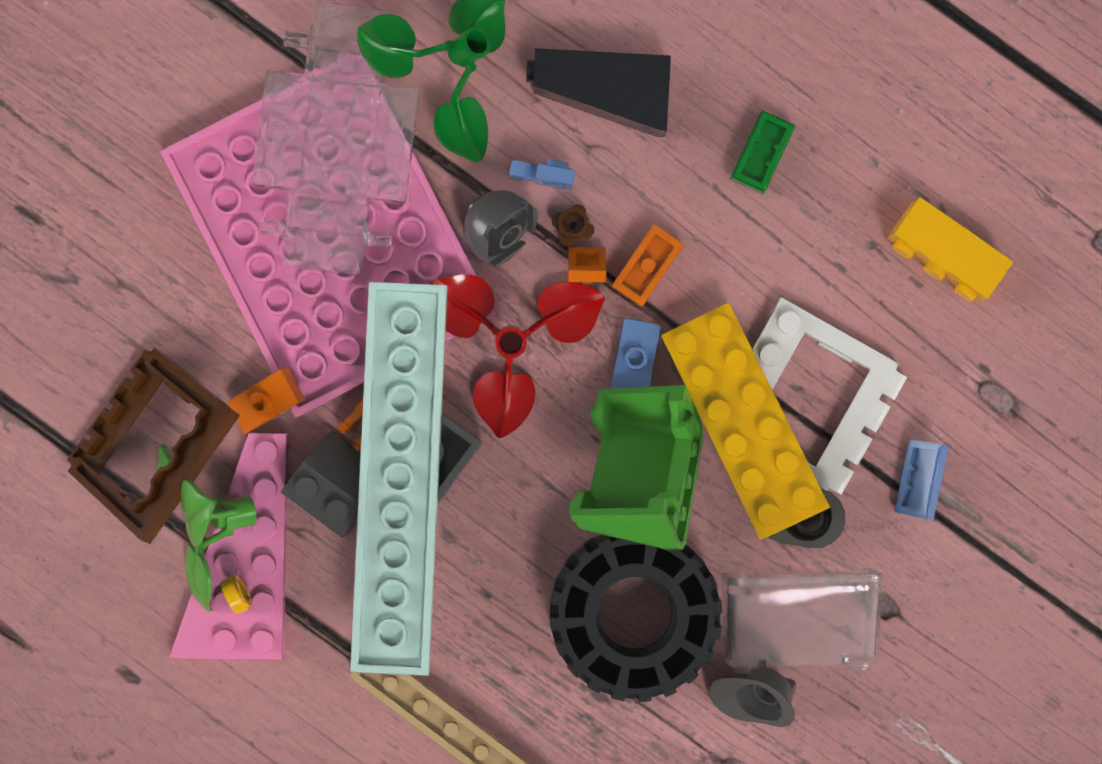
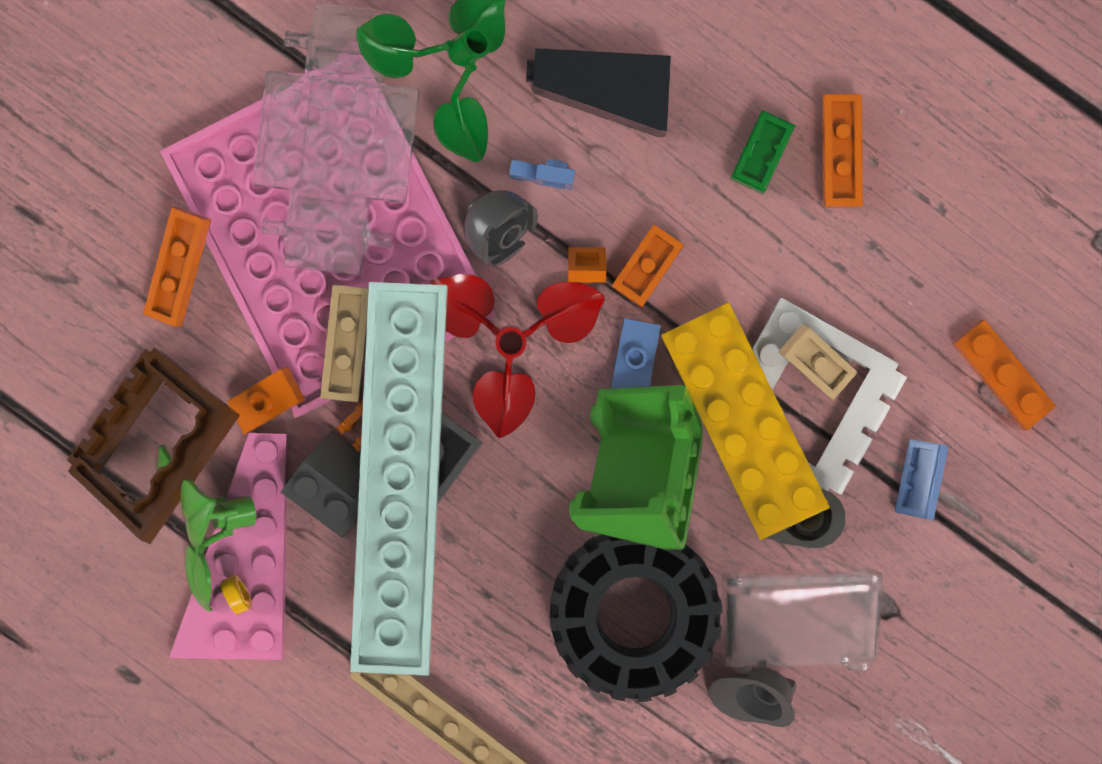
reddish brown plate [551,204,594,247] -> none
yellow brick [886,197,1013,302] -> none
none -> orange plate [143,207,211,327]
none -> tan plate [320,285,369,403]
none -> tan plate [778,324,857,400]
none -> orange plate [822,94,863,208]
none -> orange plate [953,319,1057,430]

